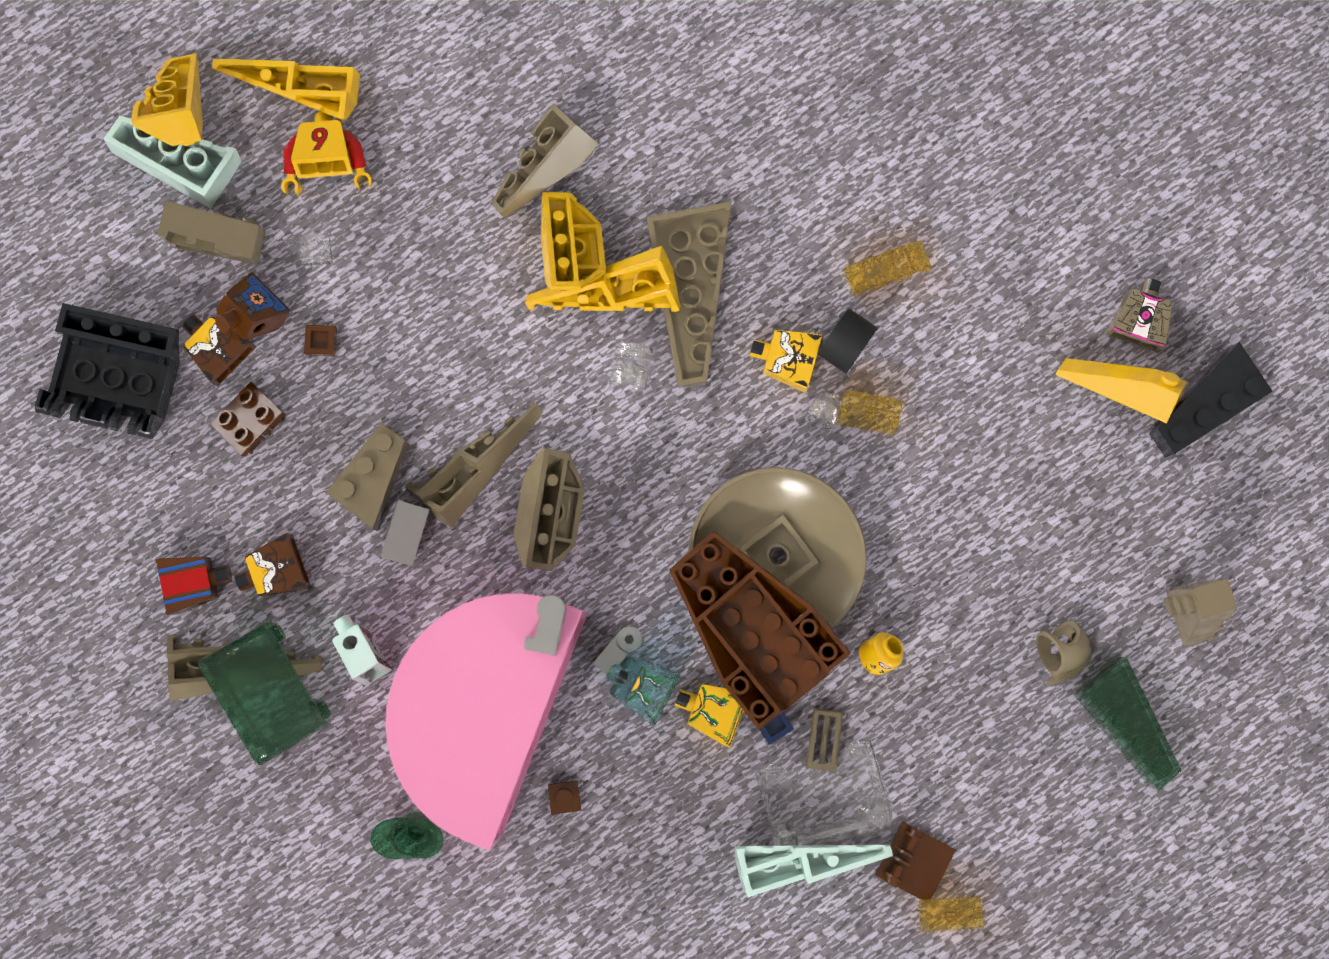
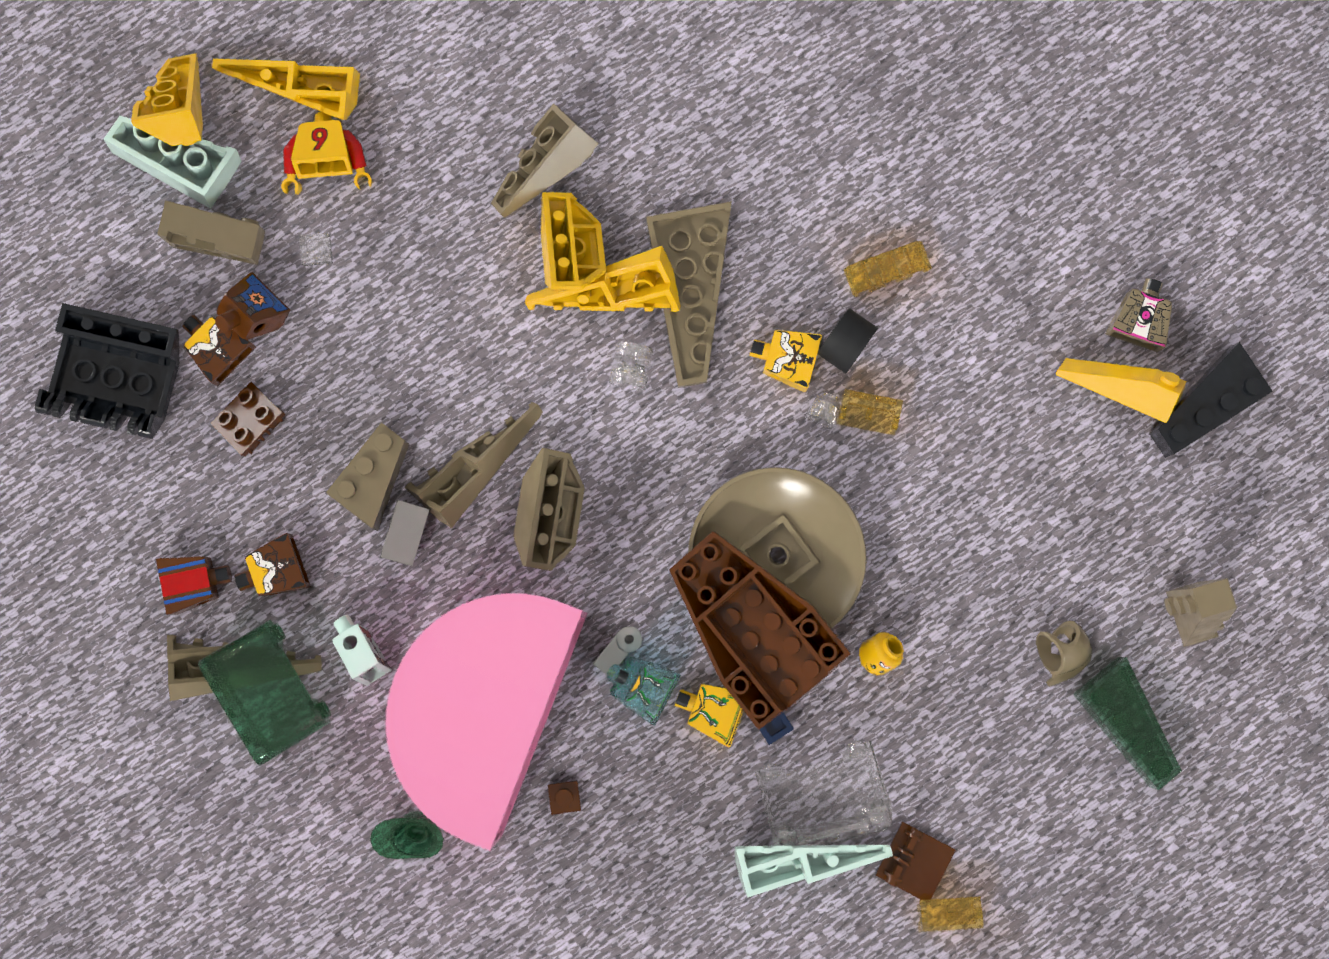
reddish brown plate [304,325,337,357] -> none
light grey leg [523,595,566,656] -> none
dark tan tile [806,708,843,772] -> none

